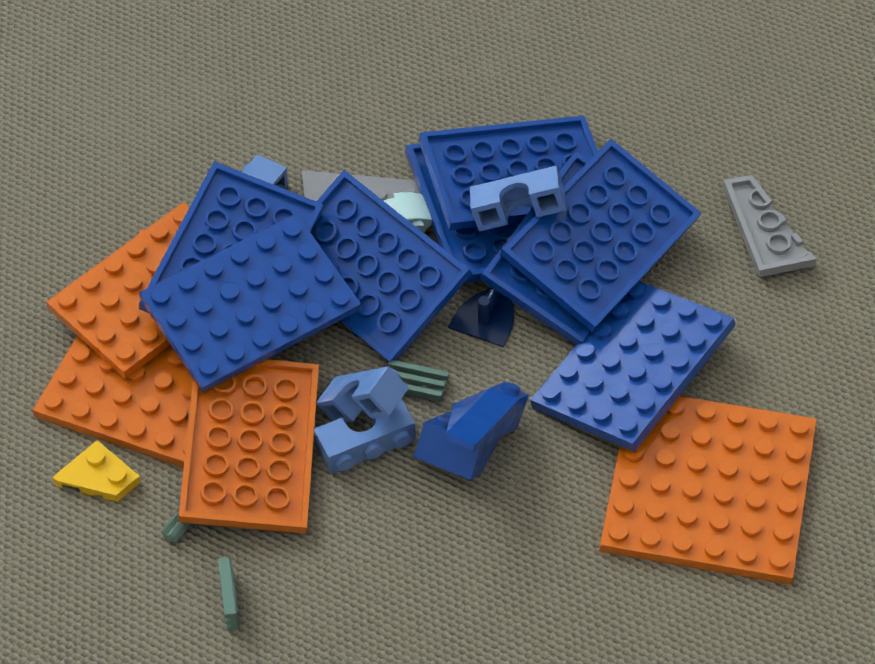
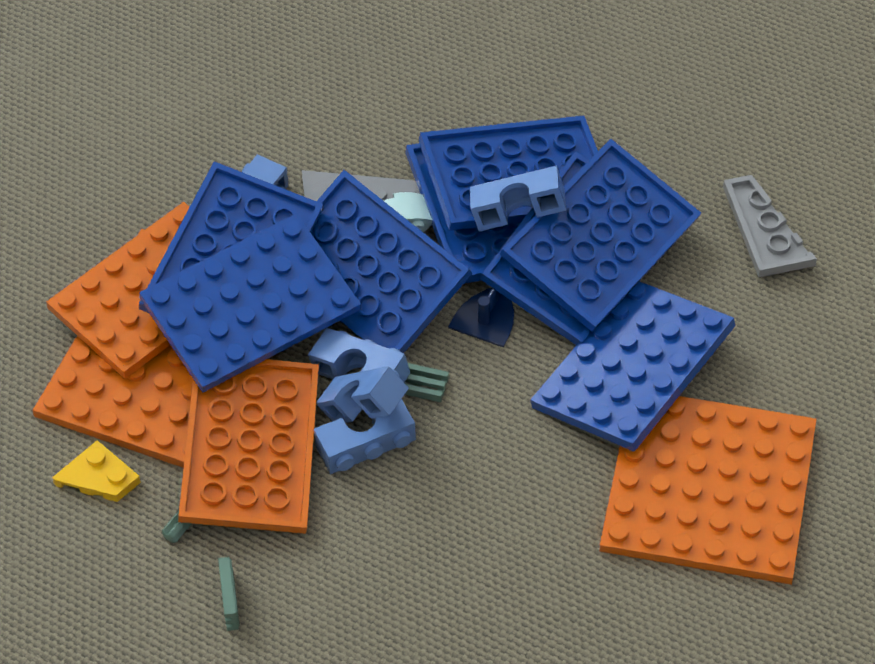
blue slope [413,412,500,480] -> none
blue wedge [444,382,529,451] -> none
none -> medium blue arch [308,328,410,382]

